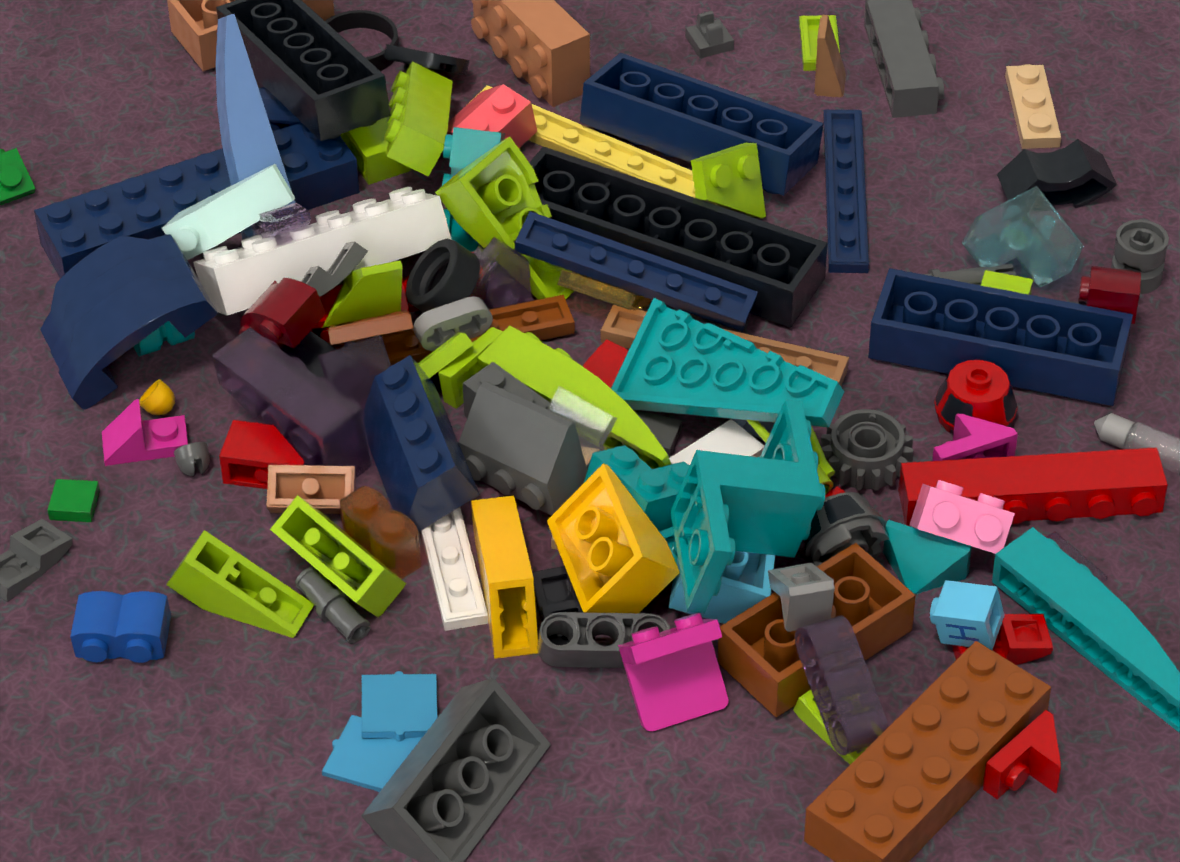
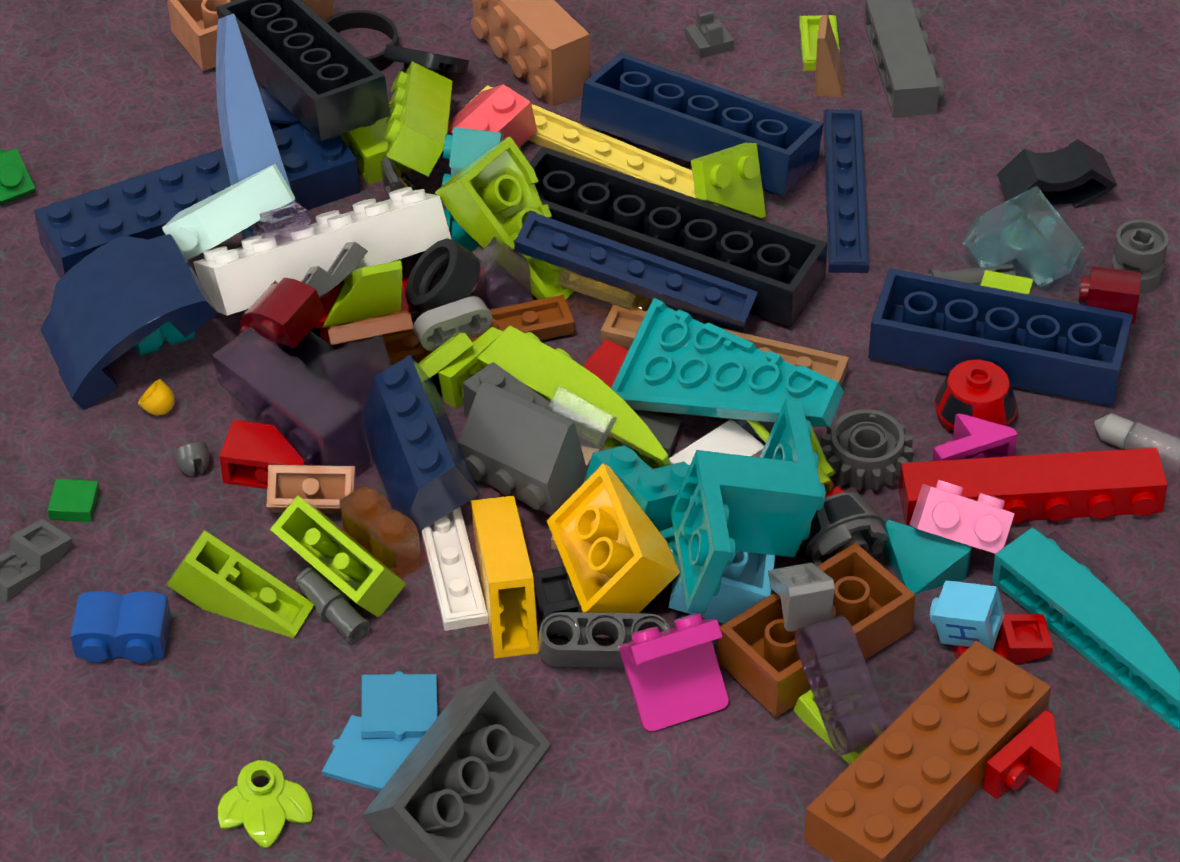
dark pink slope [102,399,188,466] -> none
tan plate [1005,64,1061,149] -> none
none -> lime plate [218,760,313,848]
none -> dark grey slope [381,157,415,199]

